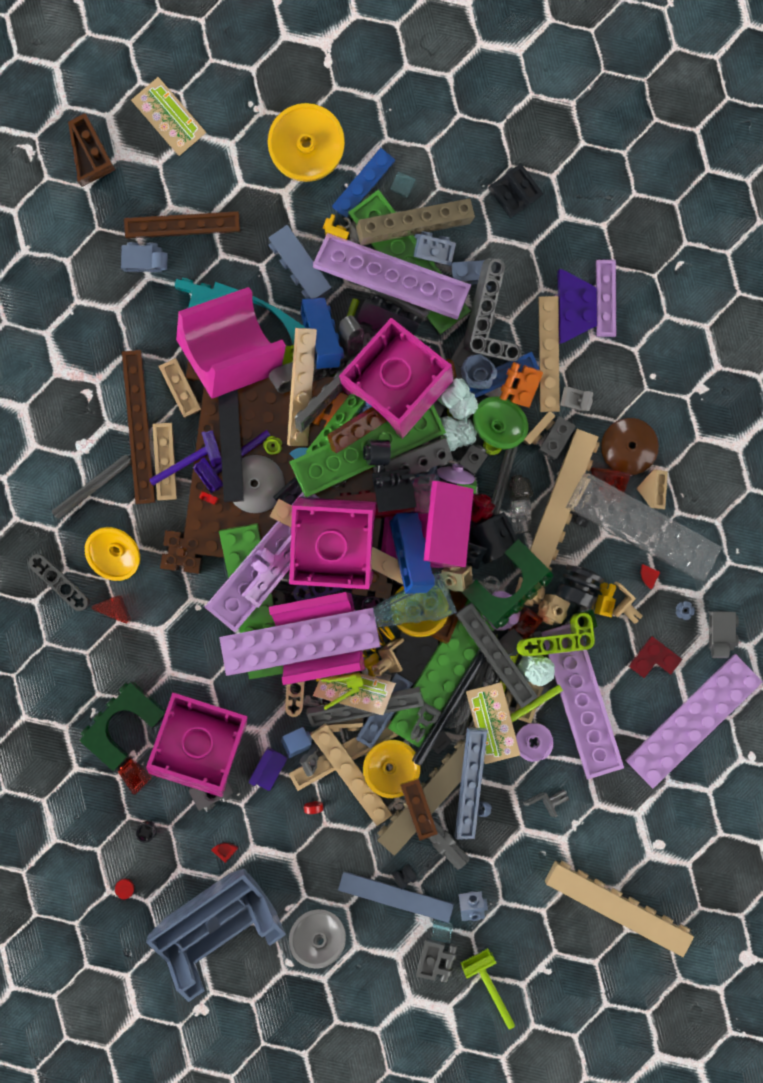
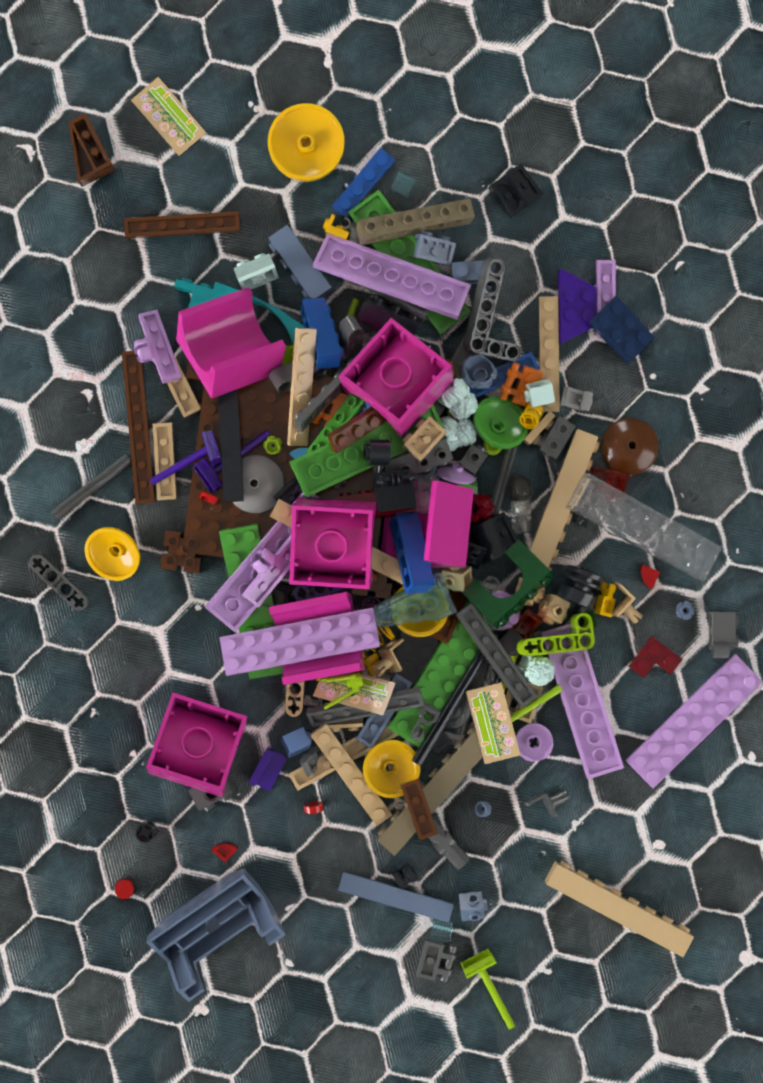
dark green arch [79,682,166,771] -> none
clear red slope [91,595,131,624] -> none
clear red slope [117,757,152,795] -> none
sand blue hinge [121,242,168,272] -> none
light grey dish [289,909,346,969] -> none
sand blue tile [455,728,488,839] -> none
tan slope [637,470,668,509] -> none
none -> lavender plate [134,310,181,384]
none -> light aqua slope [234,253,279,290]
none -> tan bracket [402,416,447,462]
none -> yellow wheel [520,403,544,429]
none -> light aqua brick [524,379,555,407]
none -> dark blue plate [588,295,655,364]

